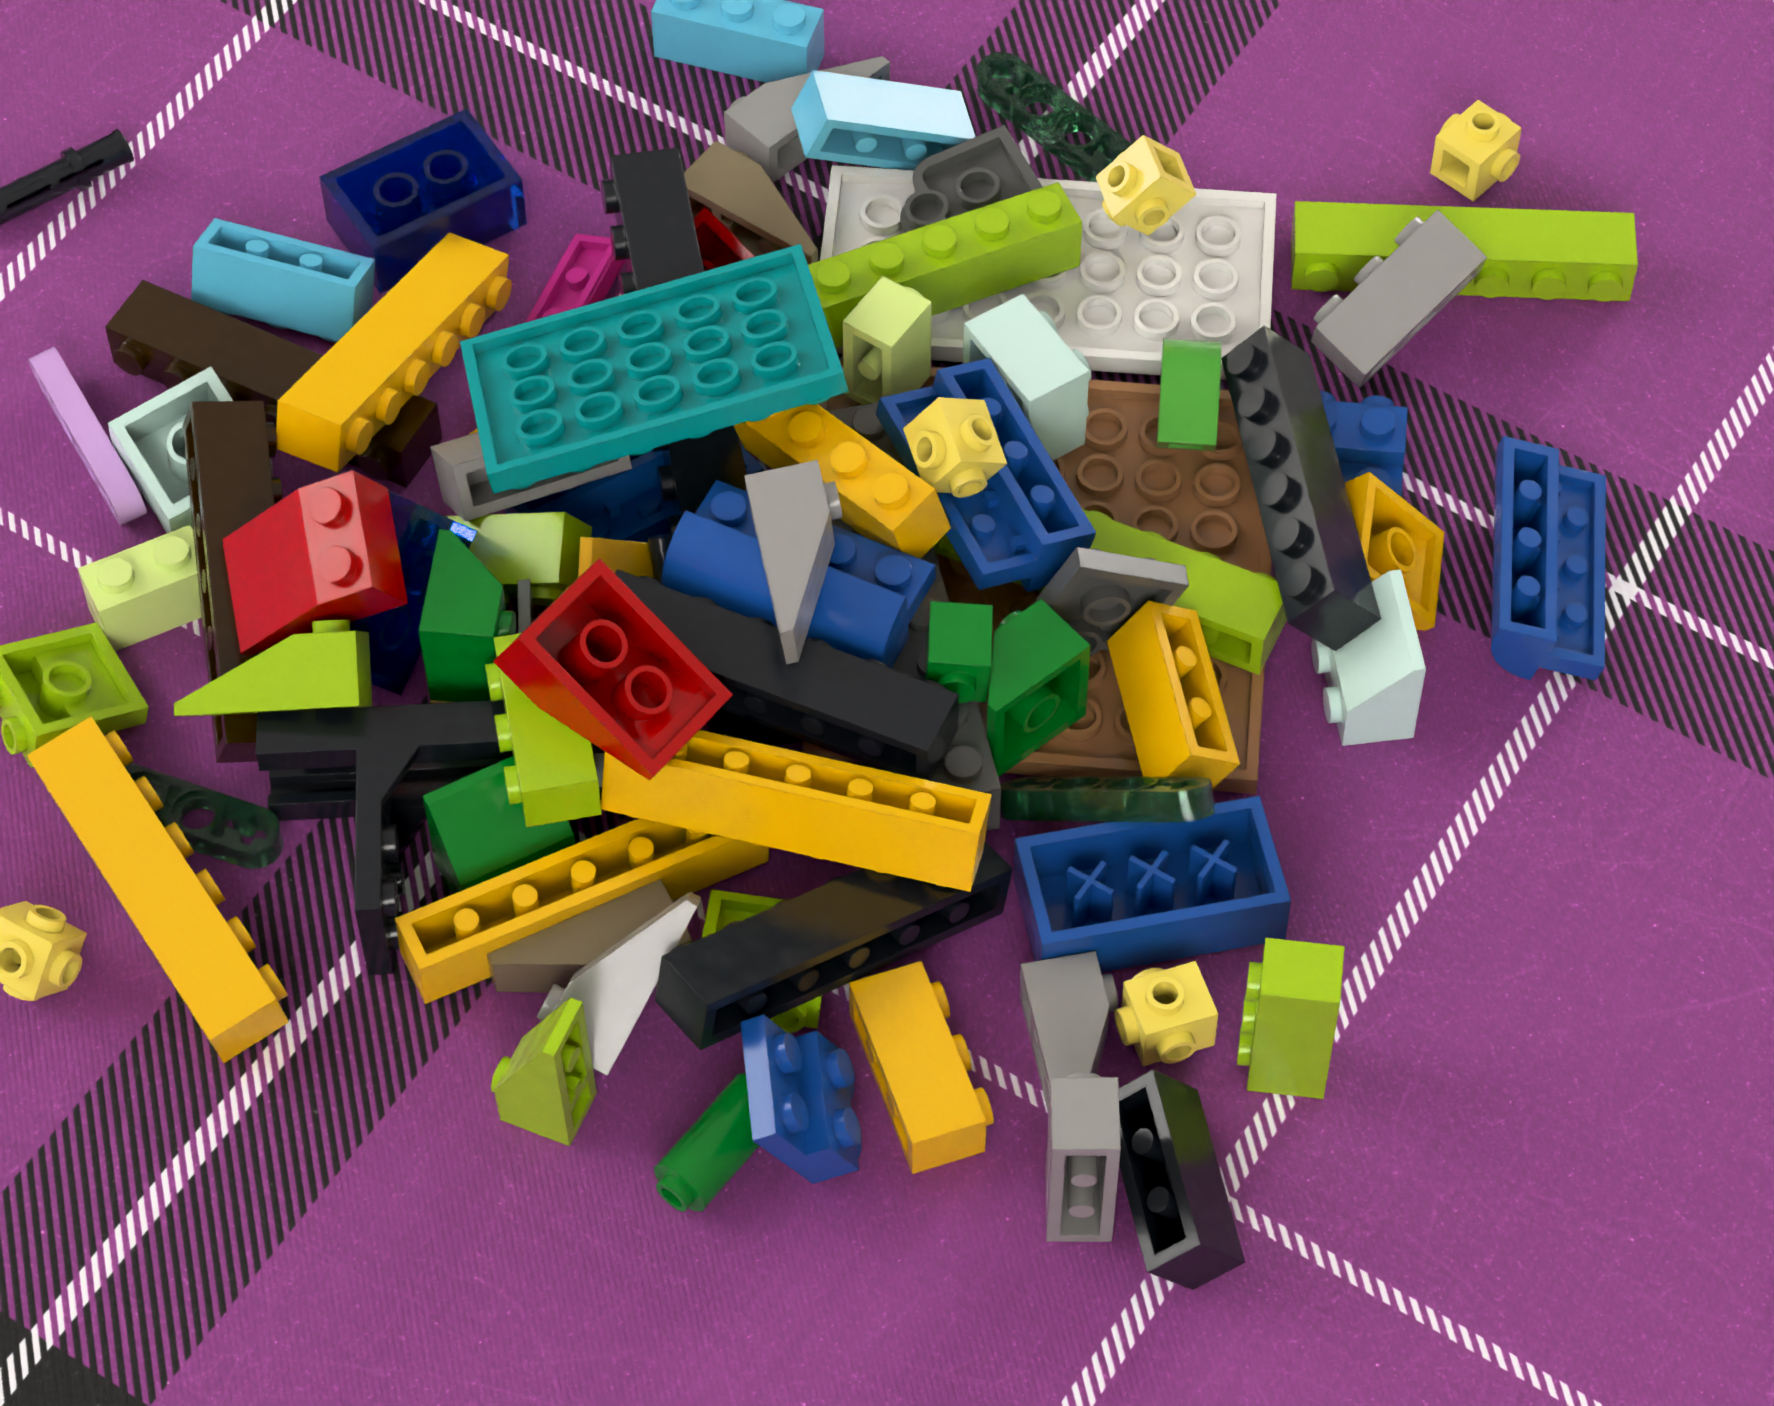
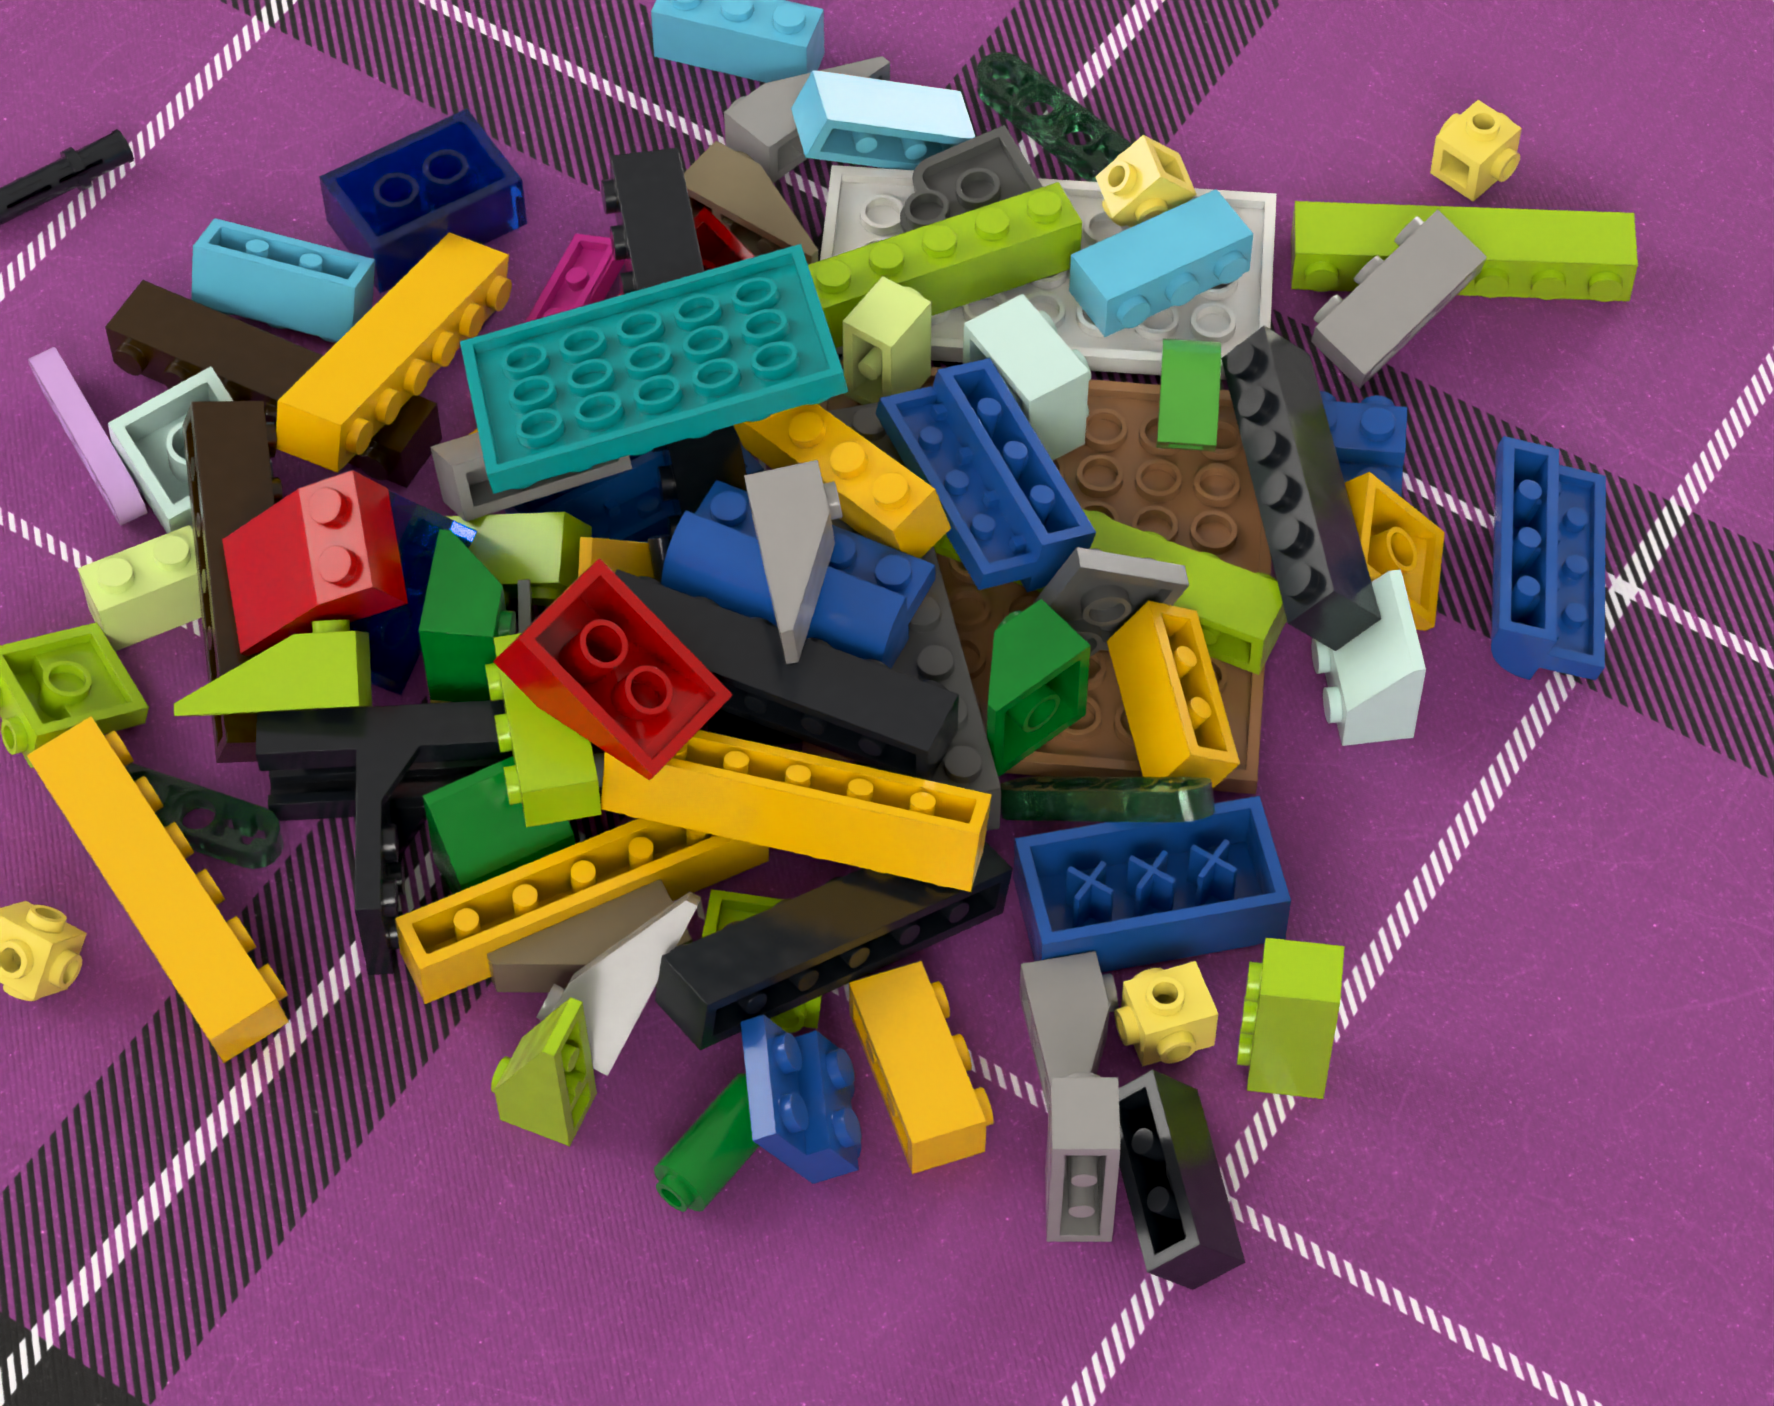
light yellow brick [903,397,1007,498] -> none
green brick [925,601,993,703] -> none
none -> medium azure brick [1069,189,1253,337]

